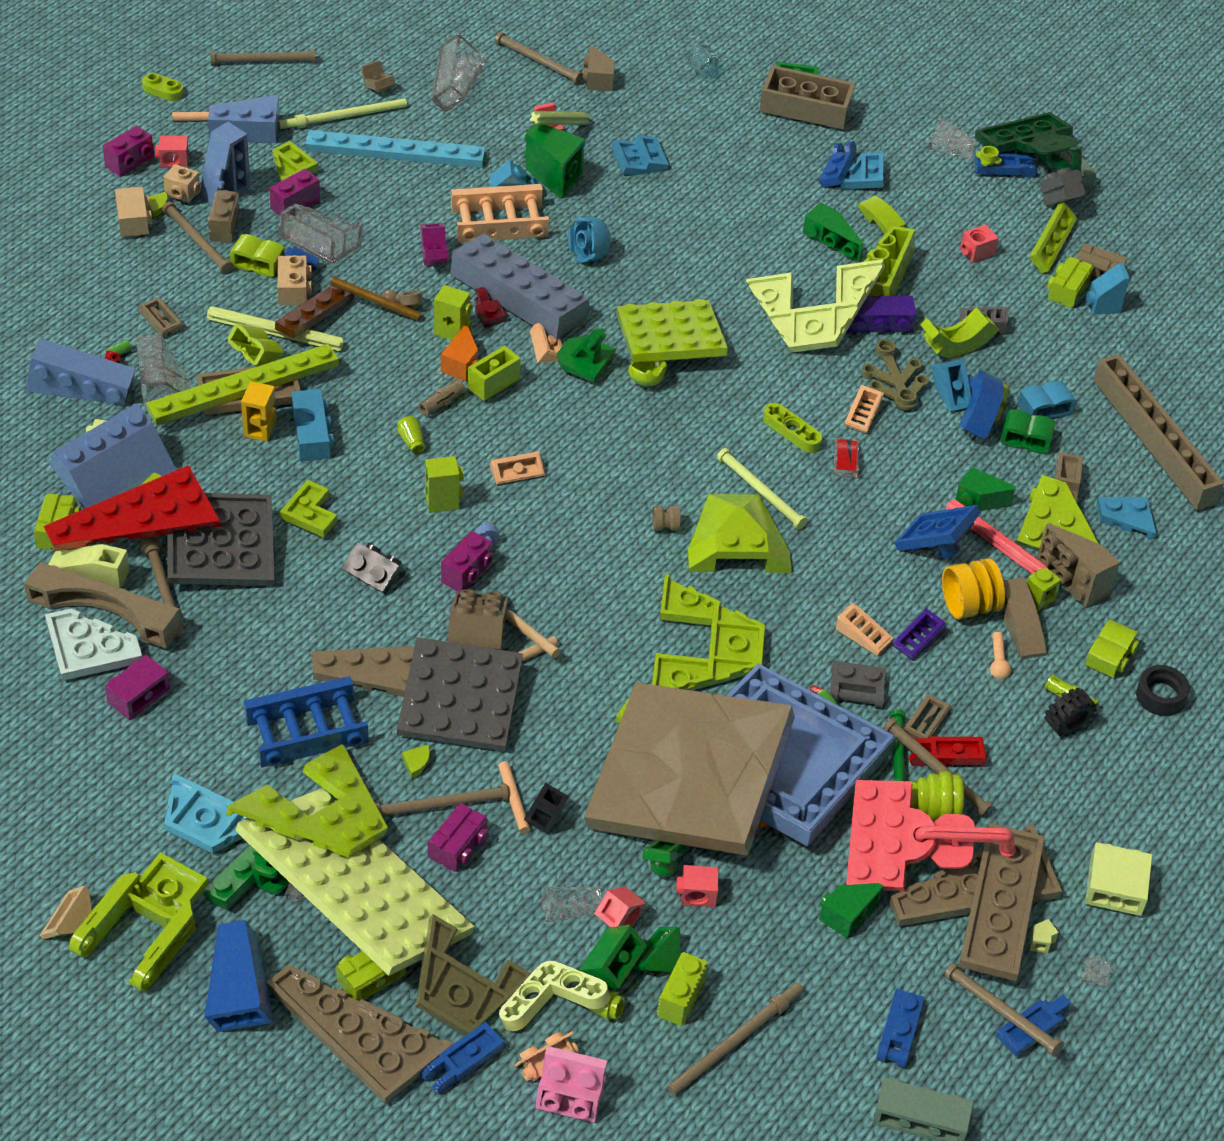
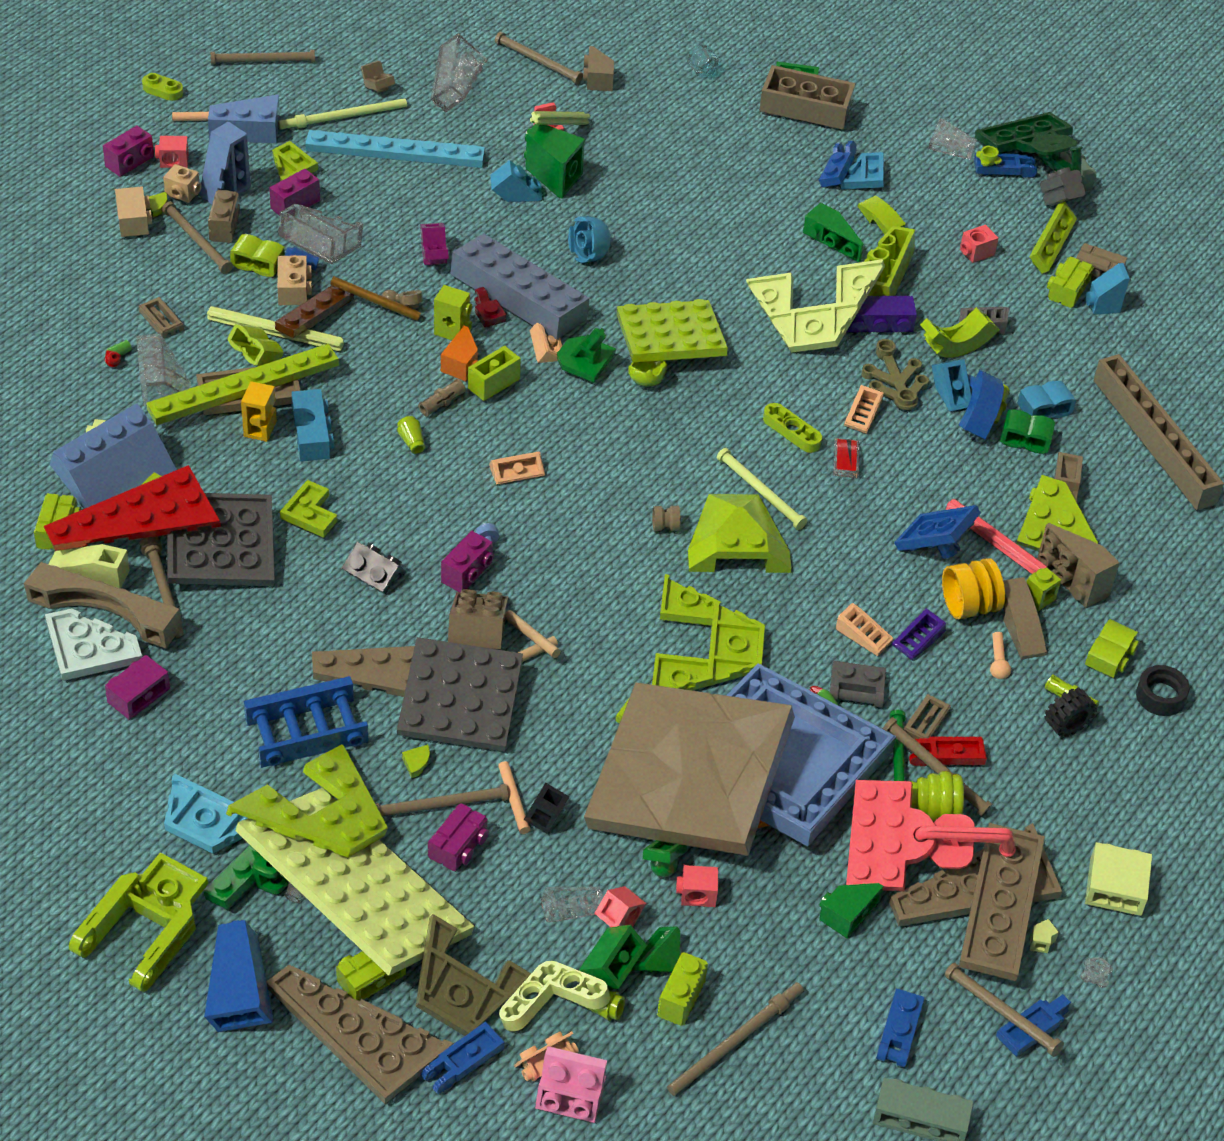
medium blue wedge [25,338,136,405] -> none
tan slope [39,886,92,939] -> none
lime brick [425,456,464,513] -> none
light nougat fence [451,184,549,243] -> none
dark azure slope [611,135,669,175] -> none
green slope [955,467,1016,511] -> none
dark azure wing [1096,497,1156,539] -> none

